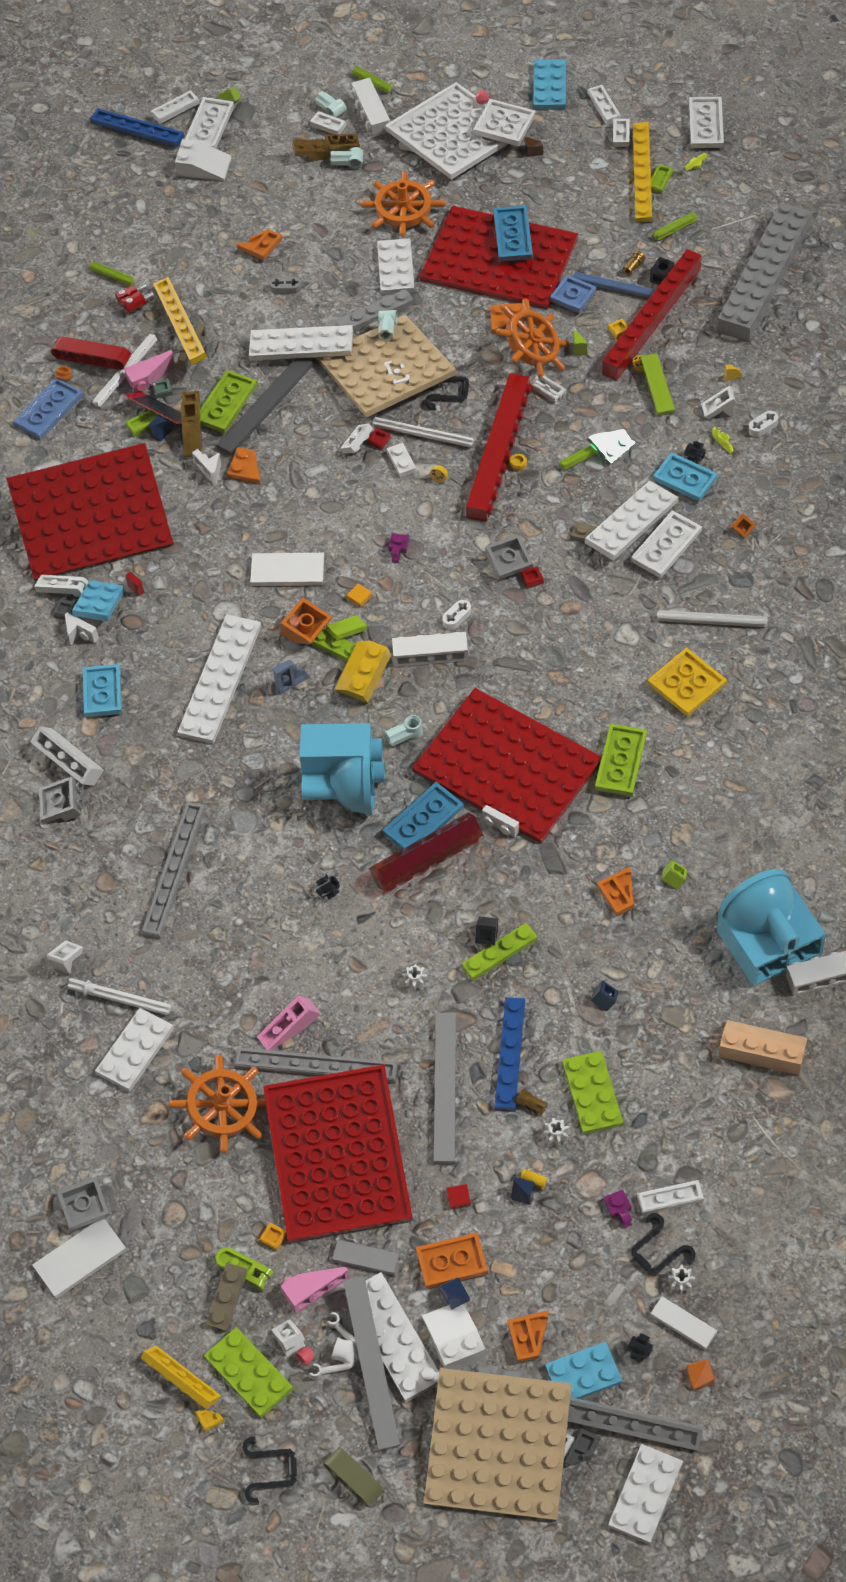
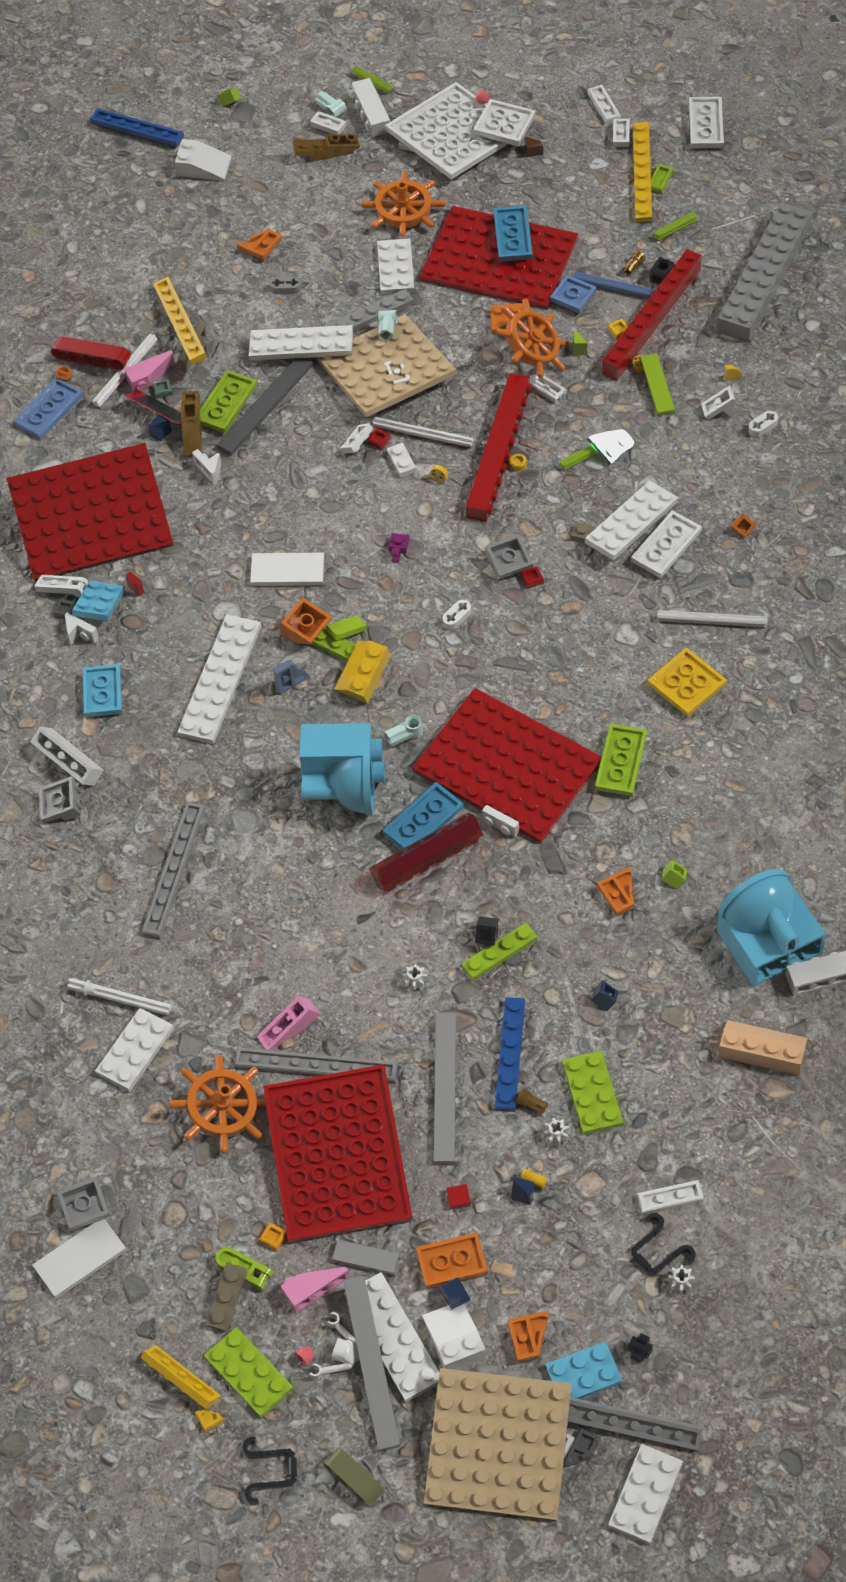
white slope [46,941,83,974] -> none
lime axle [90,261,134,286] -> none
red piece [115,284,154,313] -> none
lime tile [125,410,159,437] -> none
white plate [150,90,200,124] -> none
white plate [185,97,234,149] -> none
orange wing [227,447,261,484] -> none
white slope [271,1319,305,1357] -> none
black gear [315,874,340,900] -> none
light aqua piece [331,147,364,170] -> none
light orange tile [347,583,372,607] -> none
white brick [392,632,468,667] -> none
black piece [425,376,469,410] -> none
medium azure plate [534,59,566,110] -> none
magenta plate [604,1189,632,1228] -> none
white tile [650,1297,717,1350] -> none
medium azure plate [653,452,718,502] -> none
neon yellow piece [684,153,708,170] -> none
black gear [684,441,706,463] -> none
orange slope [686,1359,715,1391] -> none
neon yellow piece [712,426,733,454] -> none

